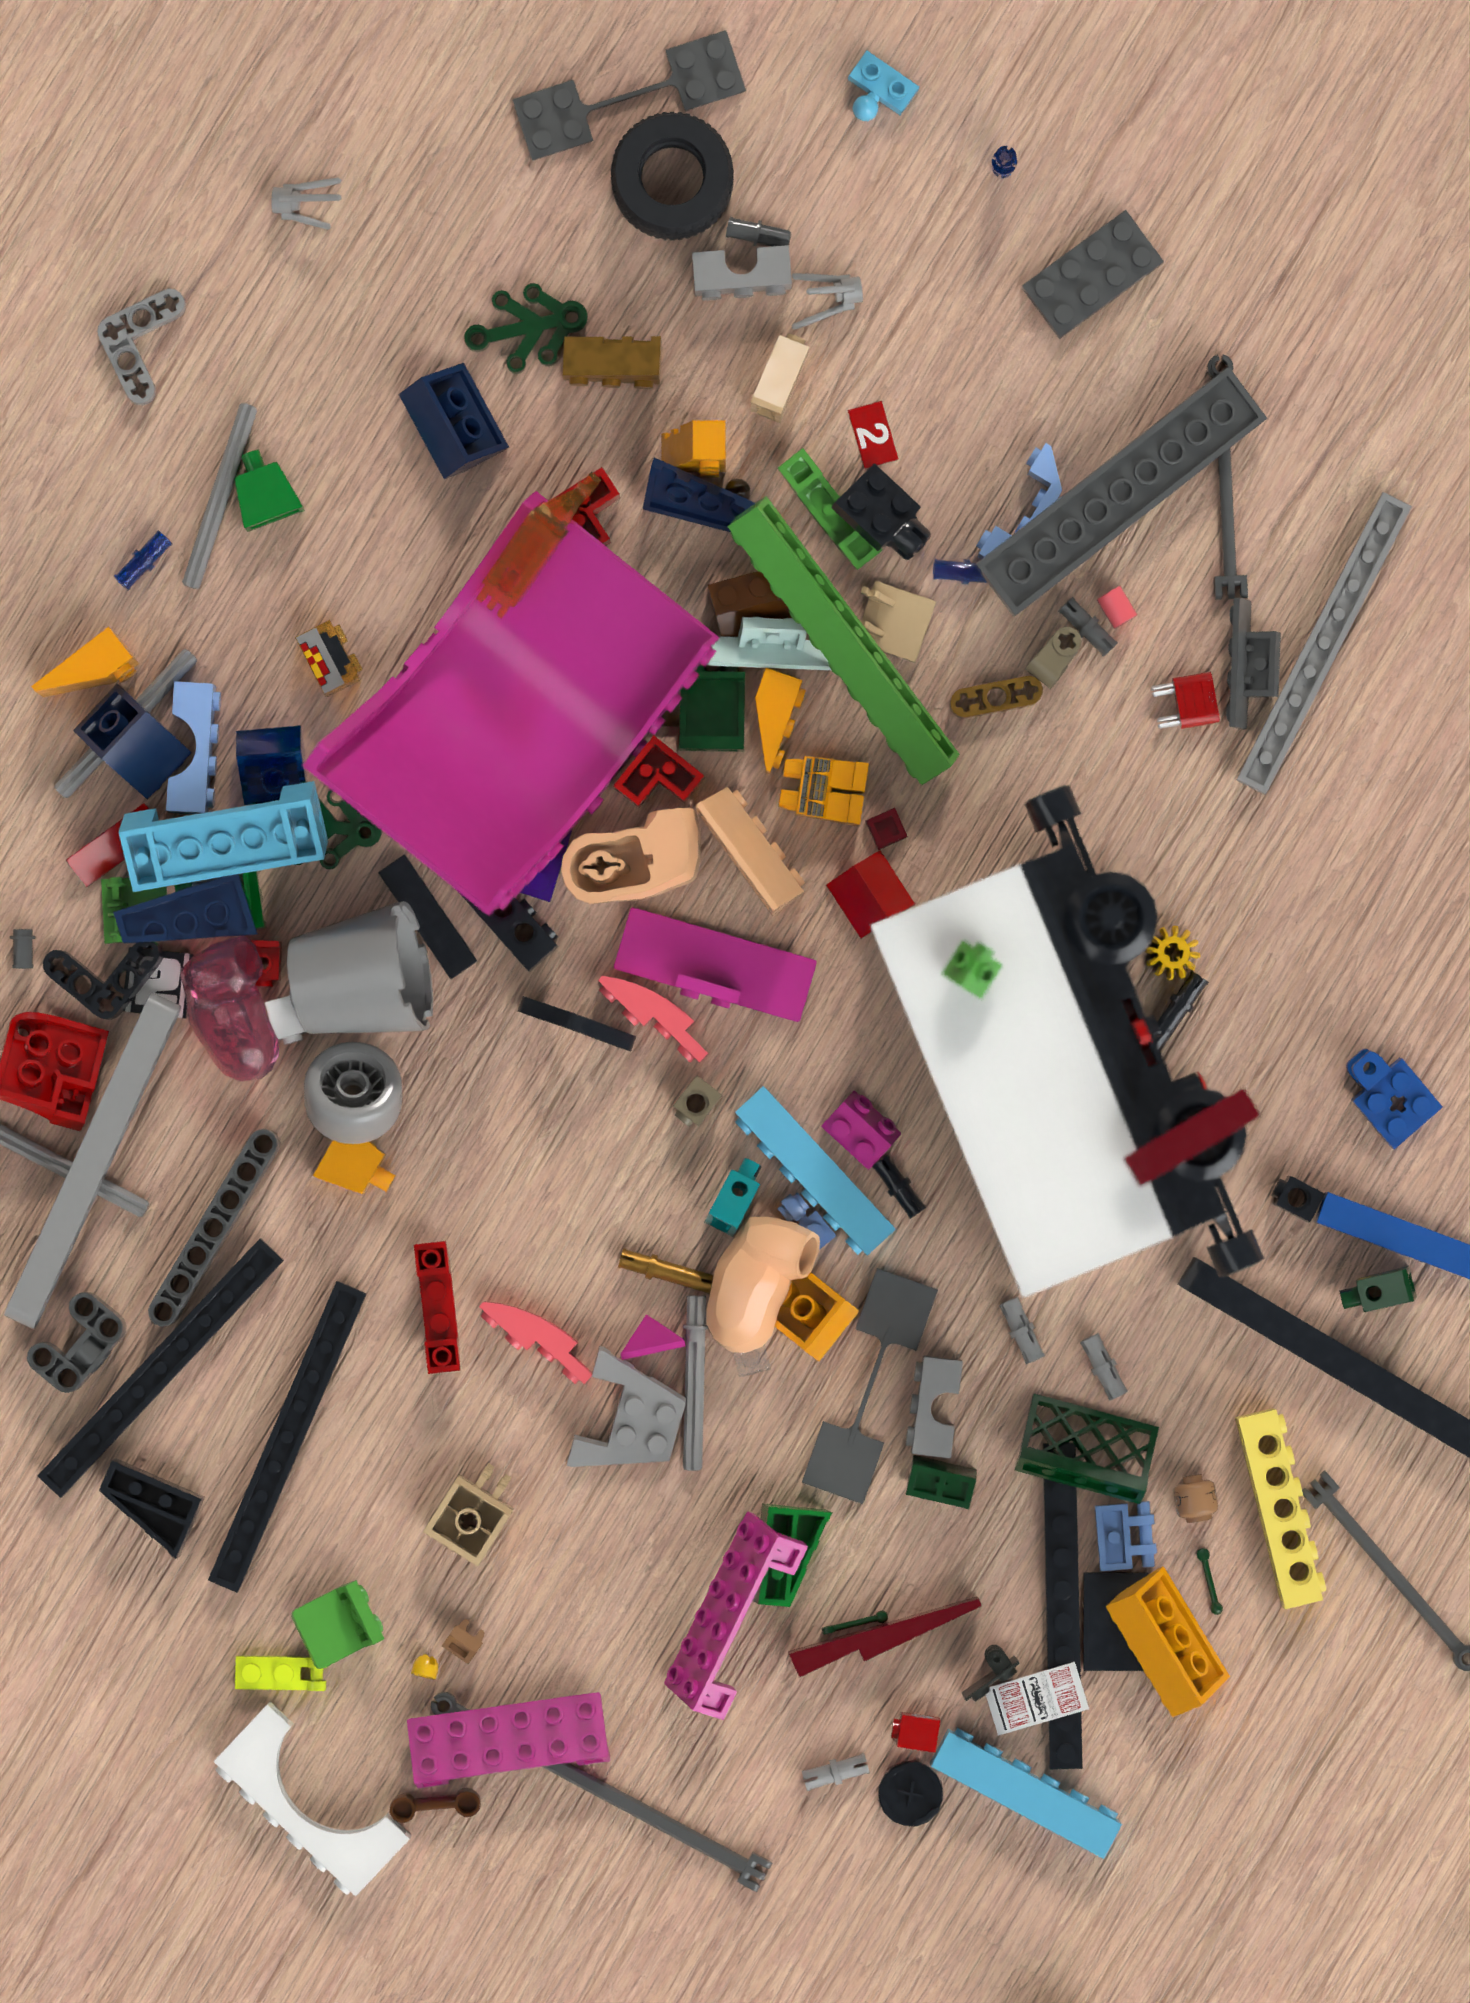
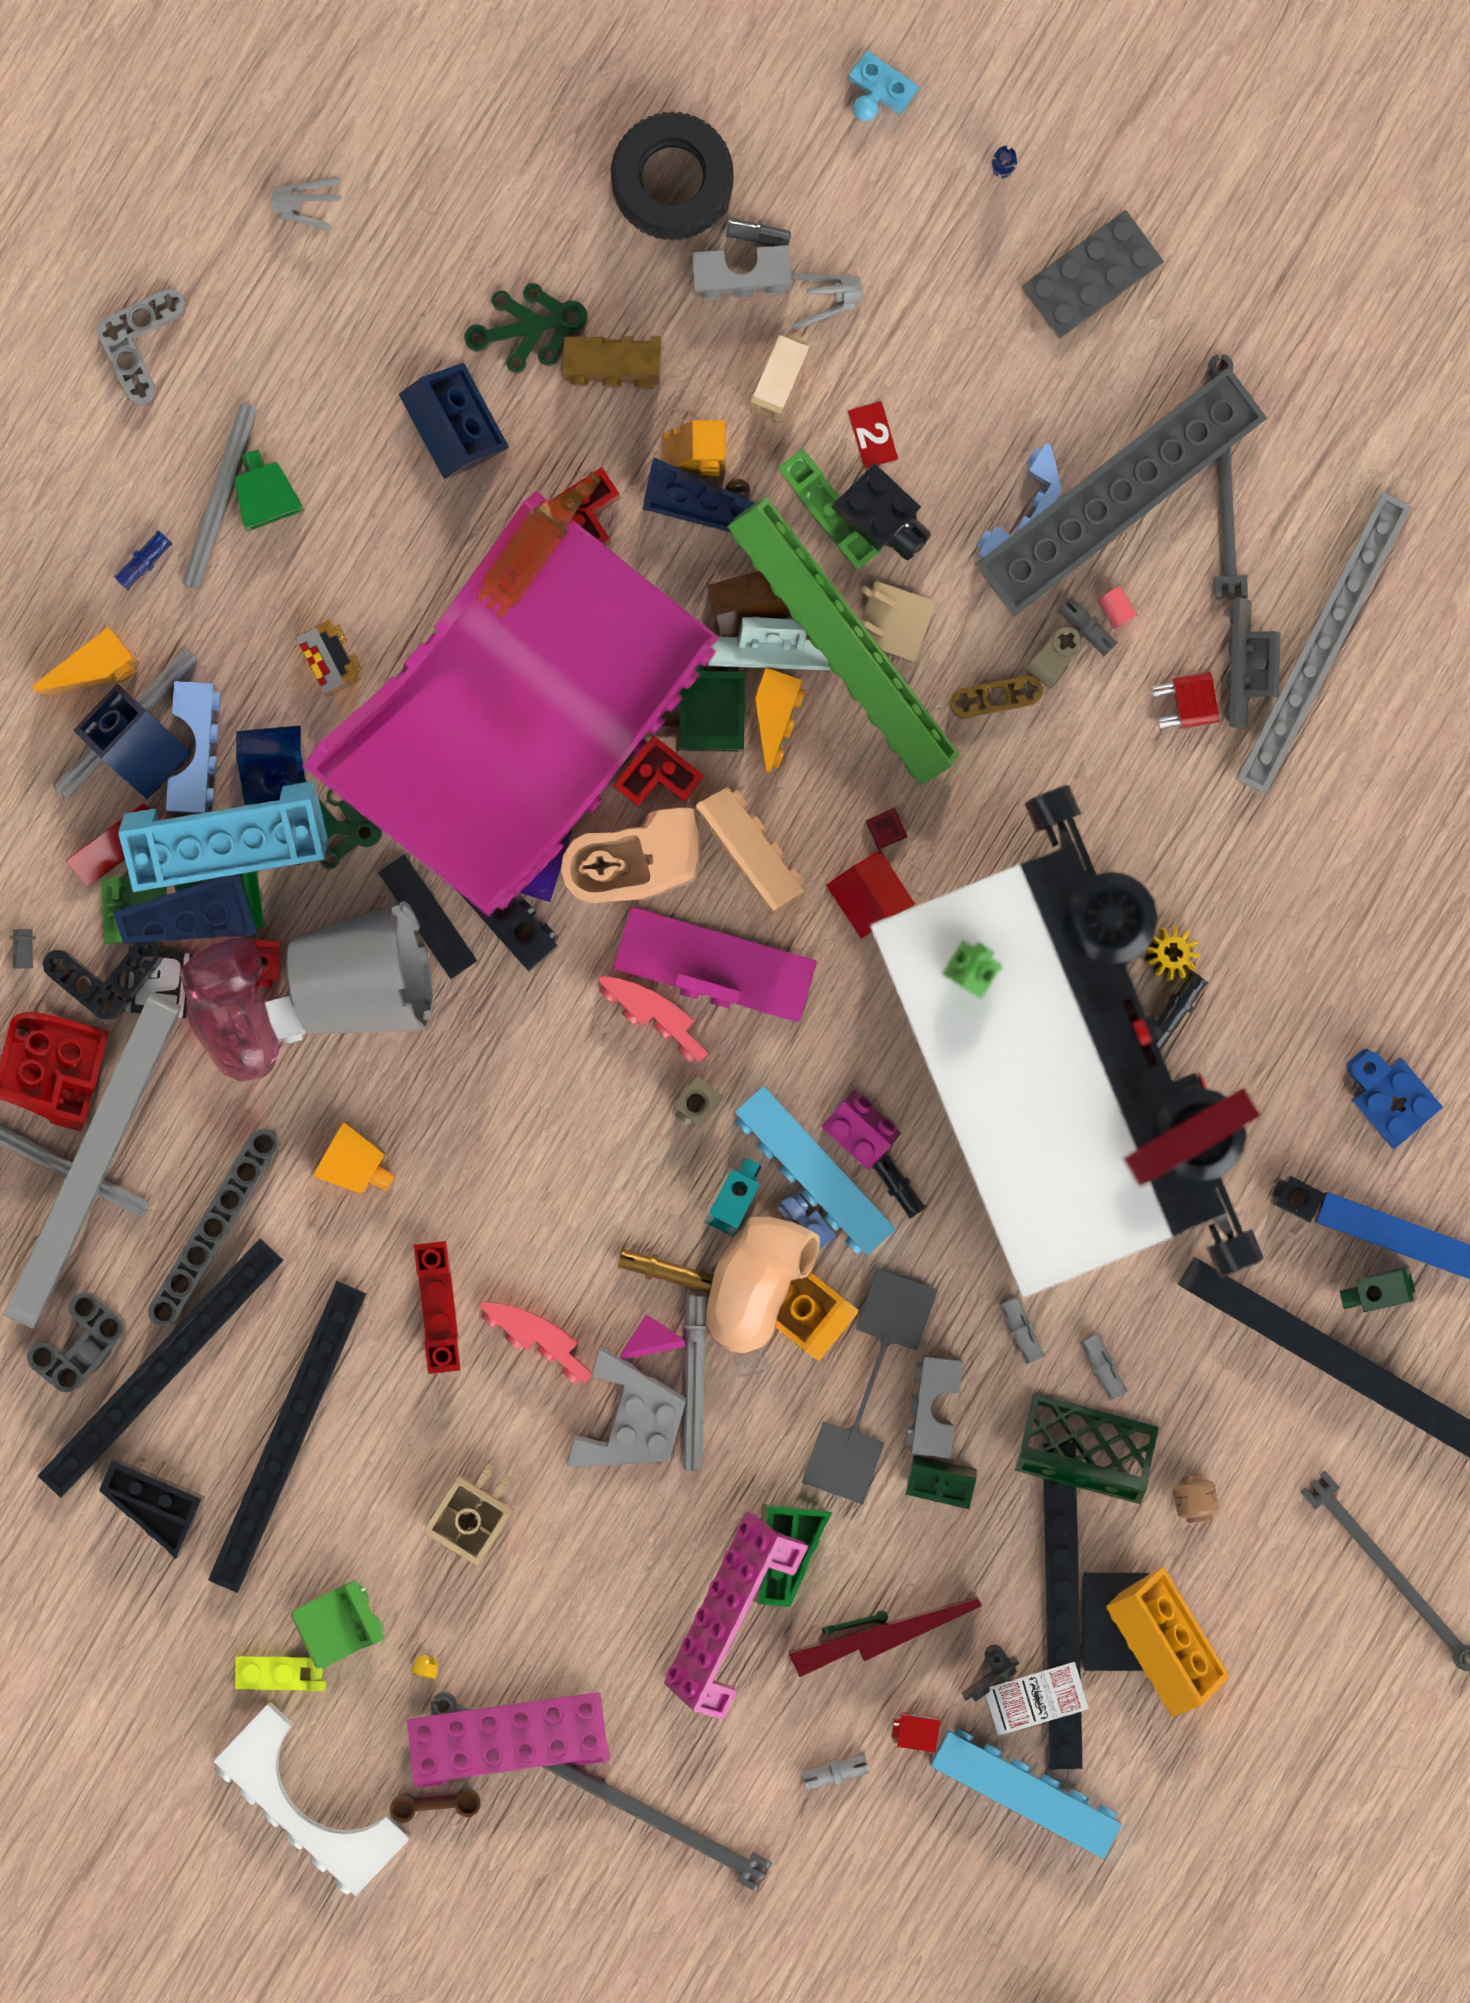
light grey wheel [304,1042,402,1144] -> none
medium nougat tile [442,1619,485,1664] -> none
dark grey hinge [512,30,746,161] -> none
black beam [518,996,637,1052] -> none
light orange hips [778,756,869,826] -> none
black tile [879,1761,943,1826] -> none
clear blue pin [933,559,987,585] -> none
medium blue plate [1094,1501,1157,1571] -> none
dark green hinge [1197,1548,1223,1615] -> none
light yellow brick [1235,1408,1326,1609] -> none

